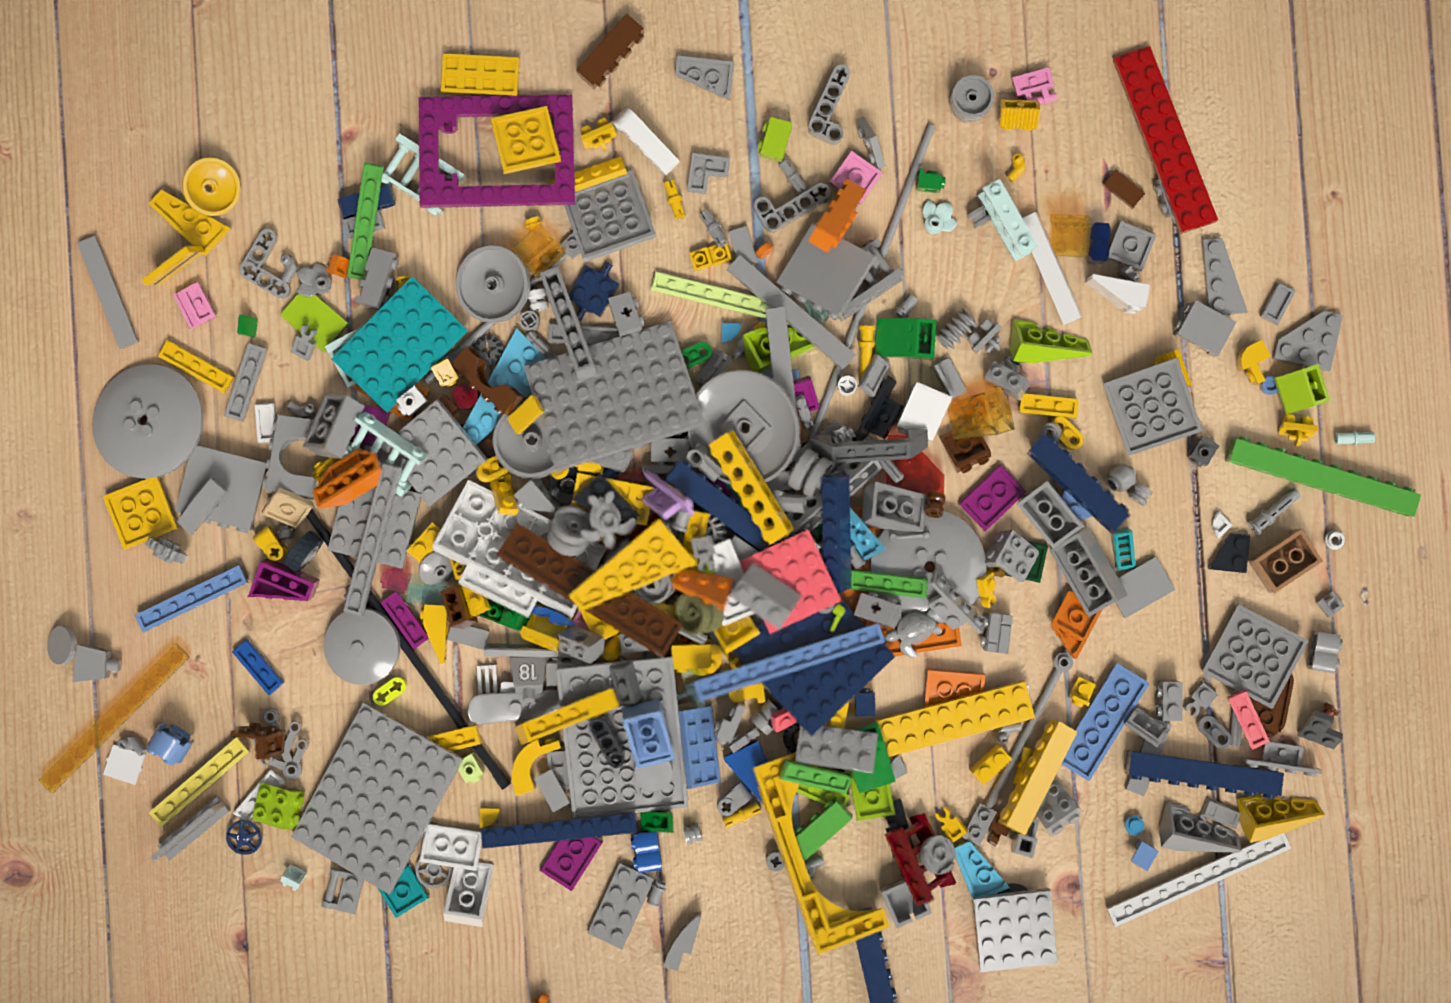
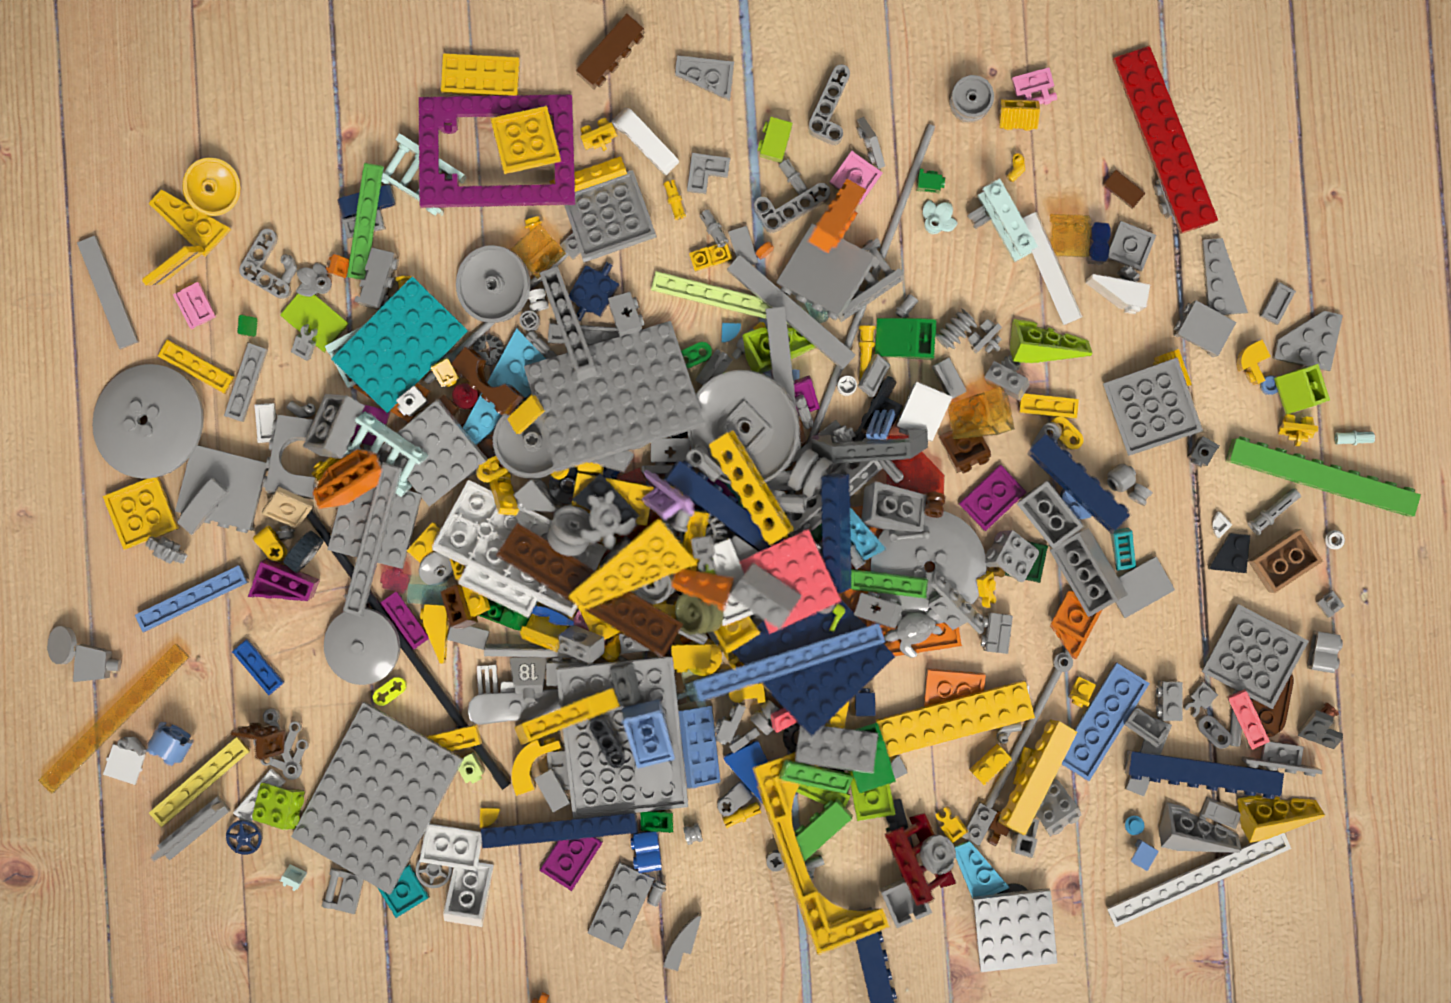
none -> medium blue tile [866,409,895,440]

